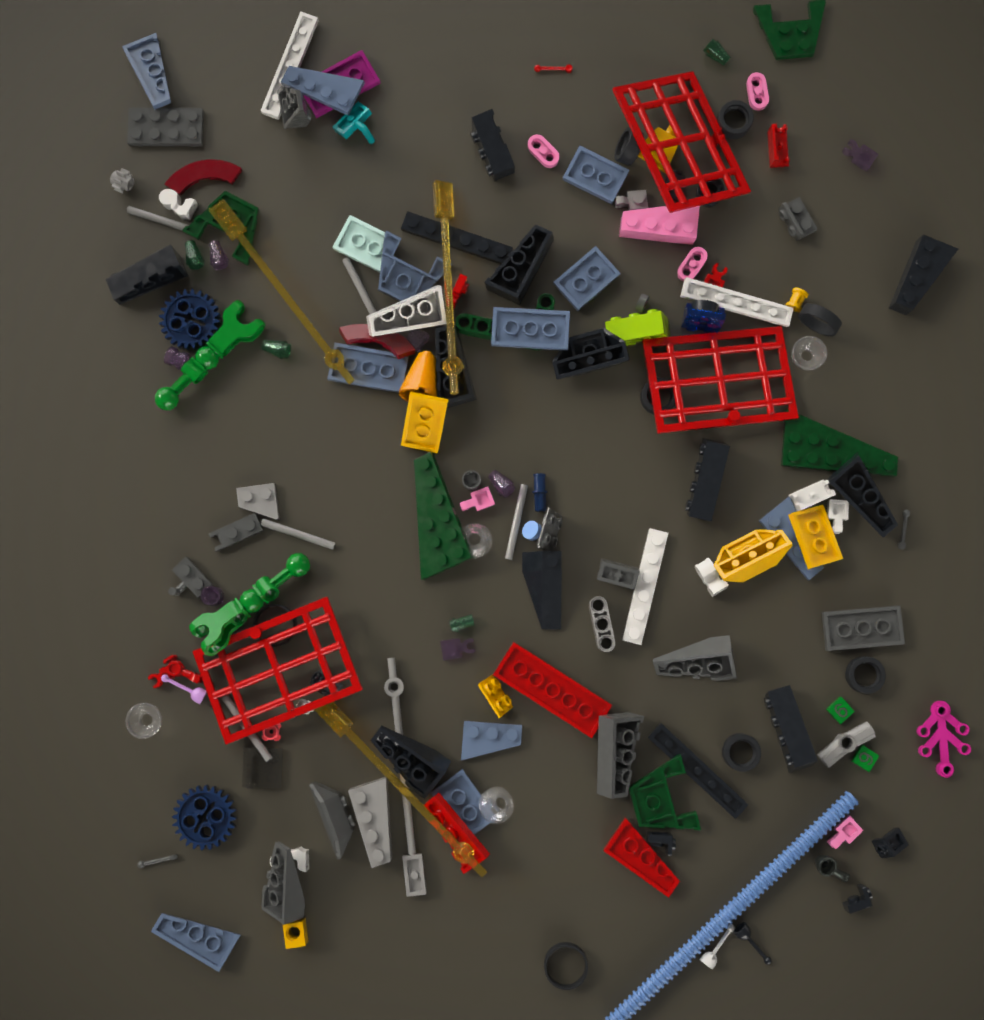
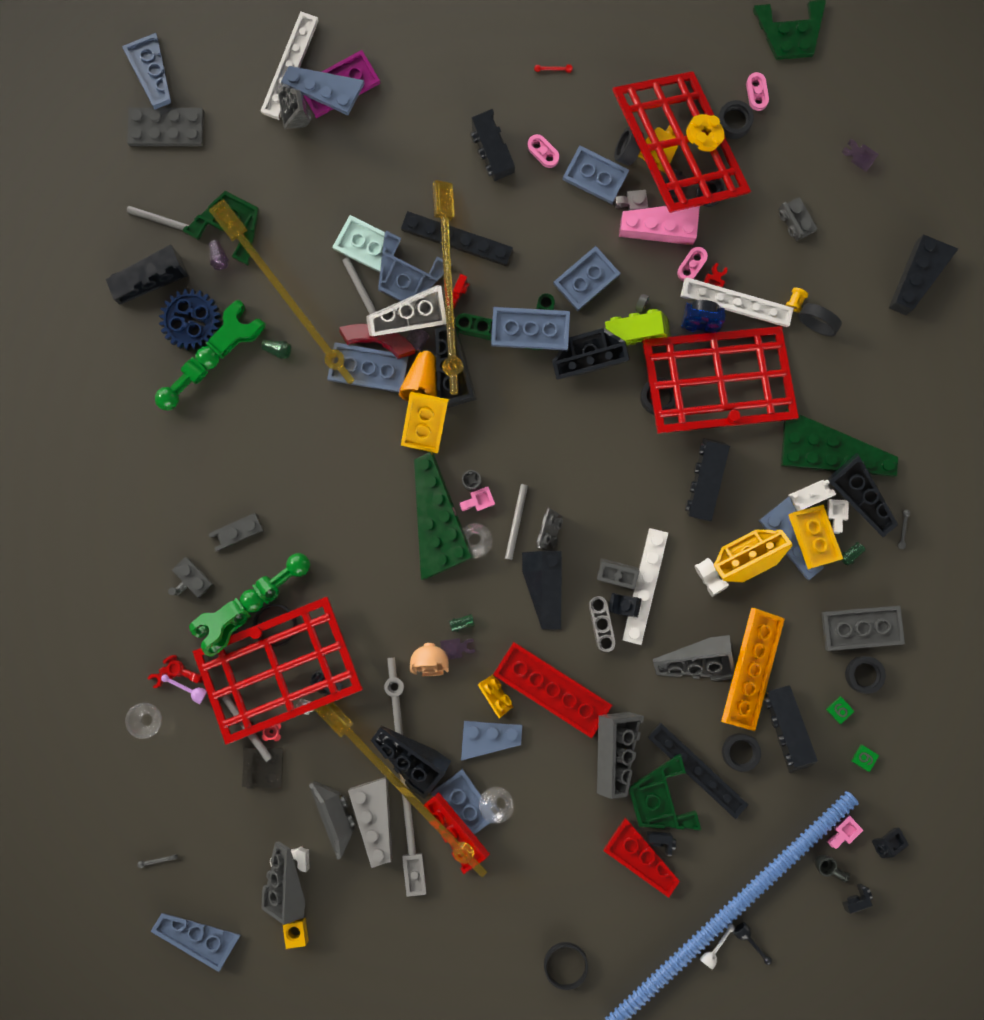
light grey gear [110,168,134,194] -> none
white leg [159,189,199,221] -> none
dark red tile [164,159,243,196] -> none
clear purple wheel [164,346,190,370] -> none
dark blue gear [172,784,237,851] -> none
clear green cone [185,240,205,270] -> none
clear purple wheel [201,586,224,606] -> none
light grey wing [236,483,280,520] -> none
light grey bar [261,518,336,550] -> none
teal plate [333,101,375,144] -> none
black wedge [484,224,554,305] -> none
clear purple cone [488,470,516,498] -> none
light blue tile [522,521,542,541] -> none
dark blue axle [532,473,548,512] -> none
clear green cone [703,39,731,66] -> none
red hinge [767,124,790,168] -> none
clear piece [791,336,827,371] -> none
light grey piece [817,721,876,768] -> none
dark pink plant [916,701,971,778] -> none
none -> light nougat cylinder [410,643,449,676]
none -> black bracket [609,593,642,618]
none -> yellow plate [686,114,724,152]
none -> light orange plate [721,608,785,731]
none -> clear green pin [841,542,866,566]

